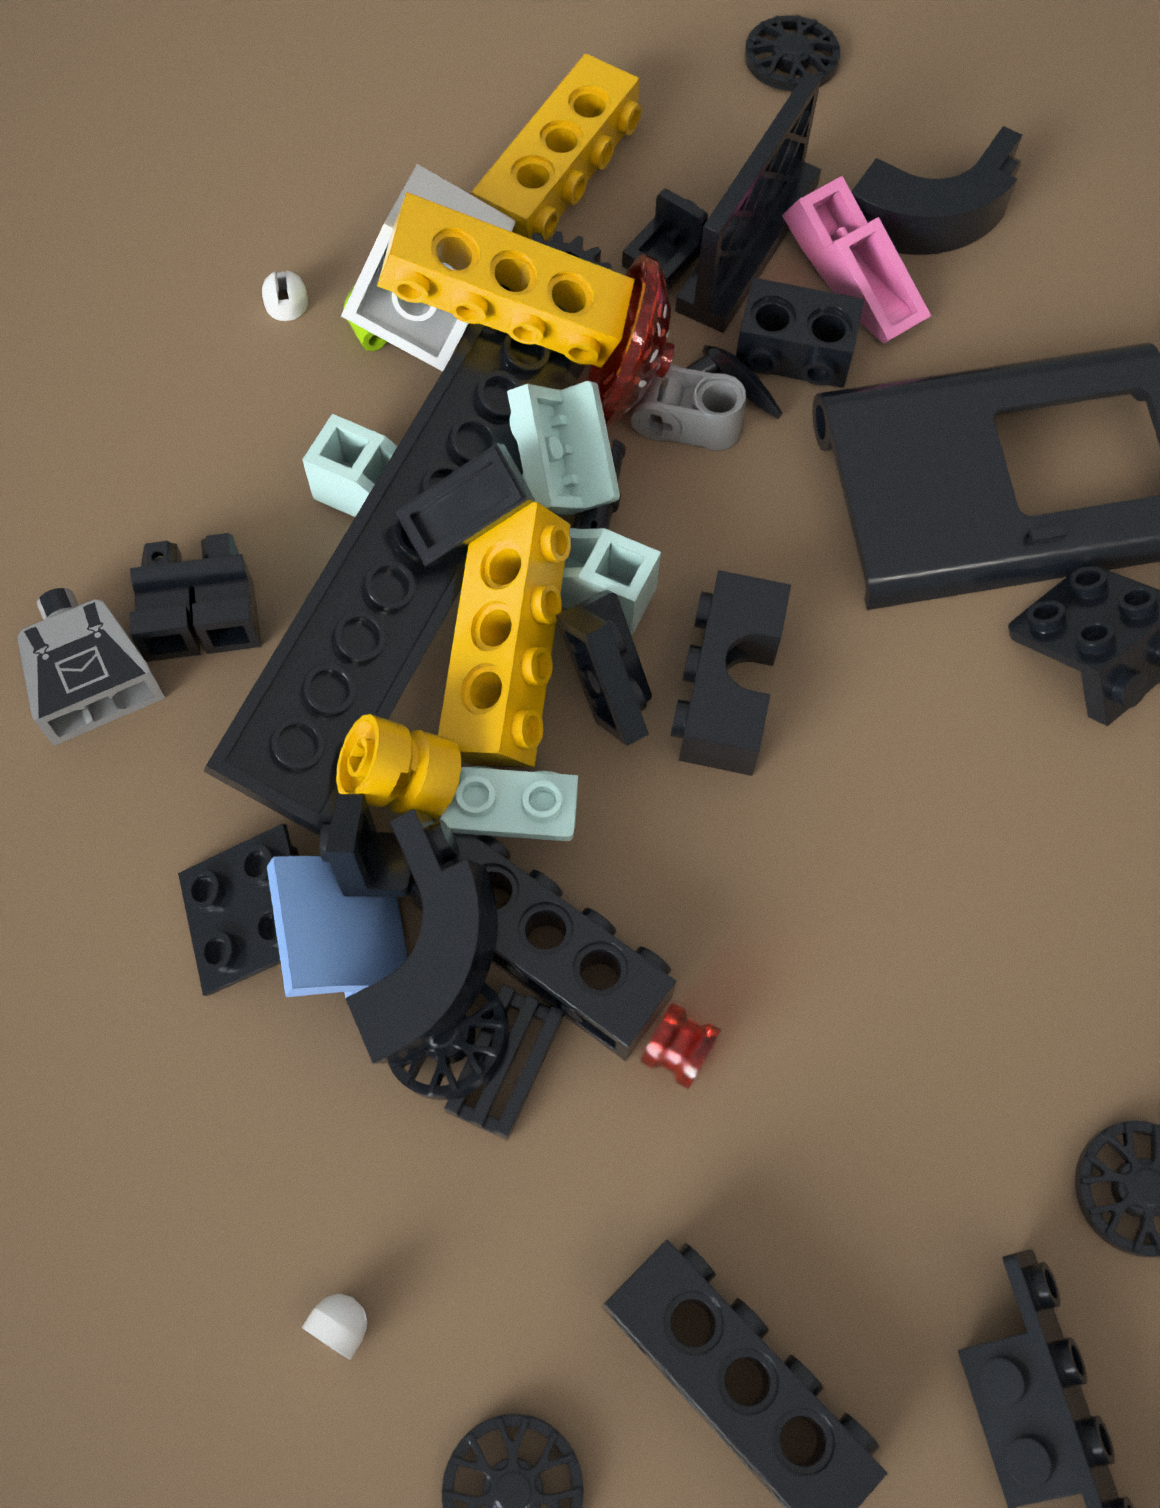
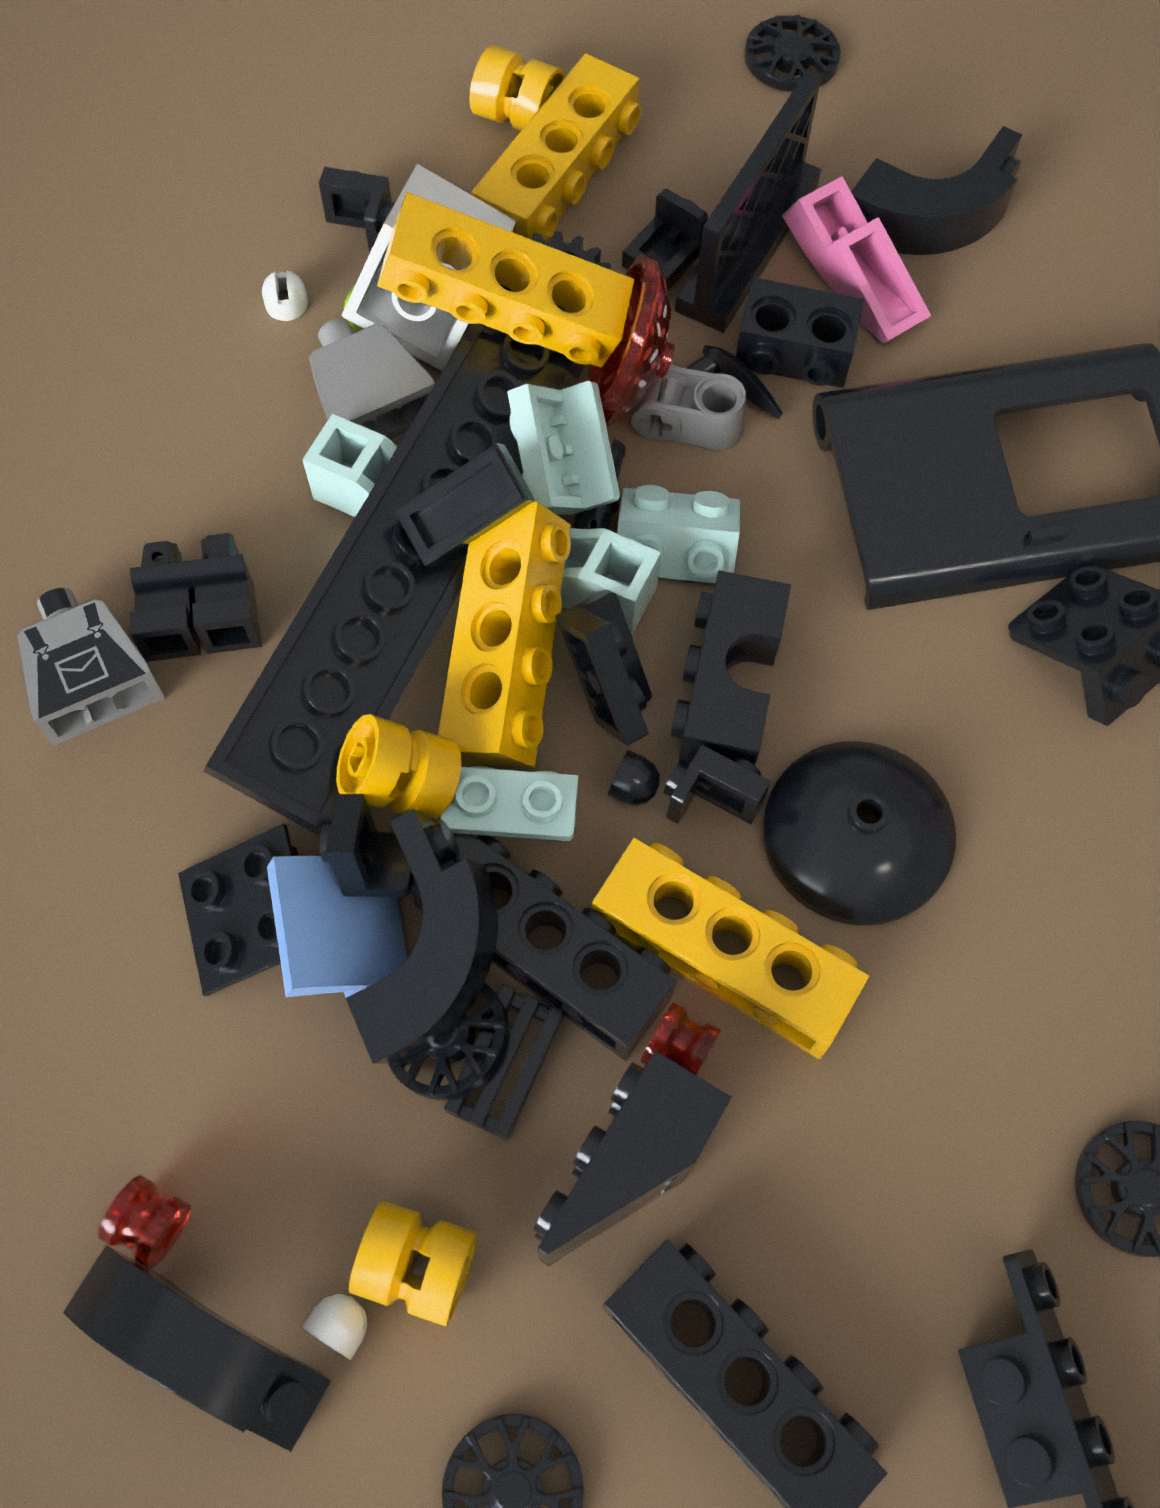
none -> black arch [63,1245,331,1452]
none -> clear red wheel [98,1175,191,1269]
none -> light grey torso [309,318,436,440]
none -> black bracket [319,166,395,253]
none -> yellow wheel [349,1200,479,1327]
none -> yellow wheel [469,44,565,131]
none -> black slope [533,1051,732,1266]
none -> yellow brick [591,838,869,1060]
none -> black hinge [607,749,660,806]
none -> light aqua bracket [617,485,740,584]
none -> black bracket [663,745,771,824]
none -> black dish [763,741,956,925]

